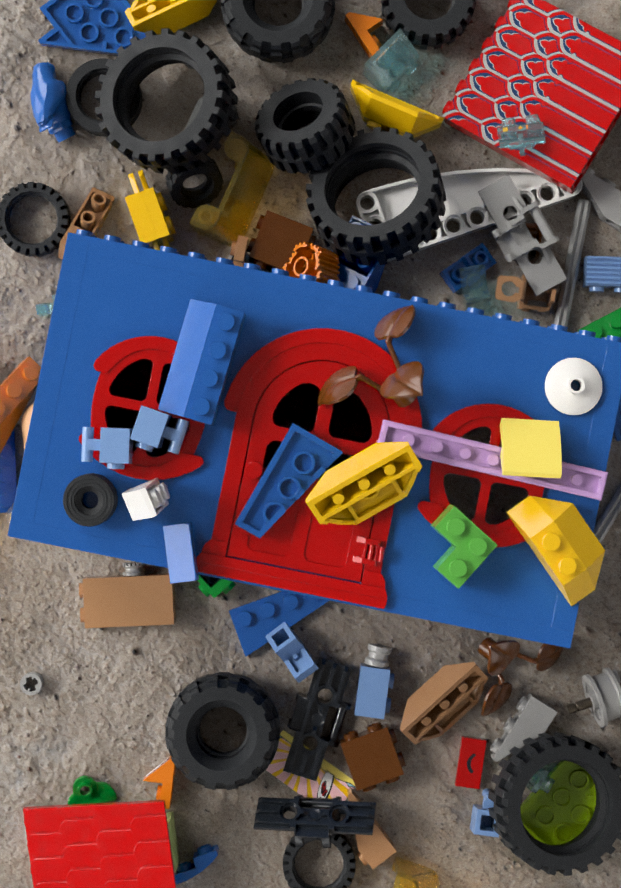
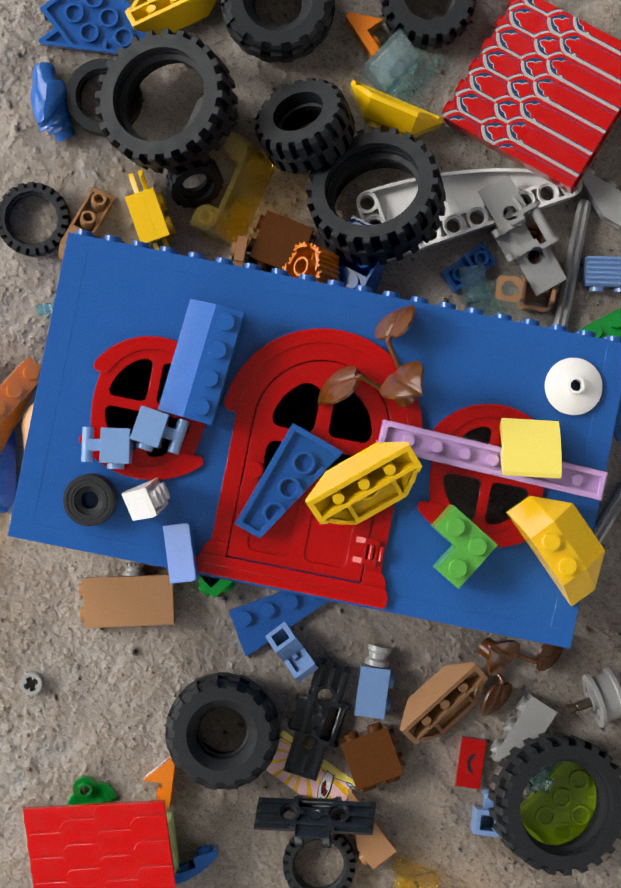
clear light blue hips [497,114,546,156] -> none

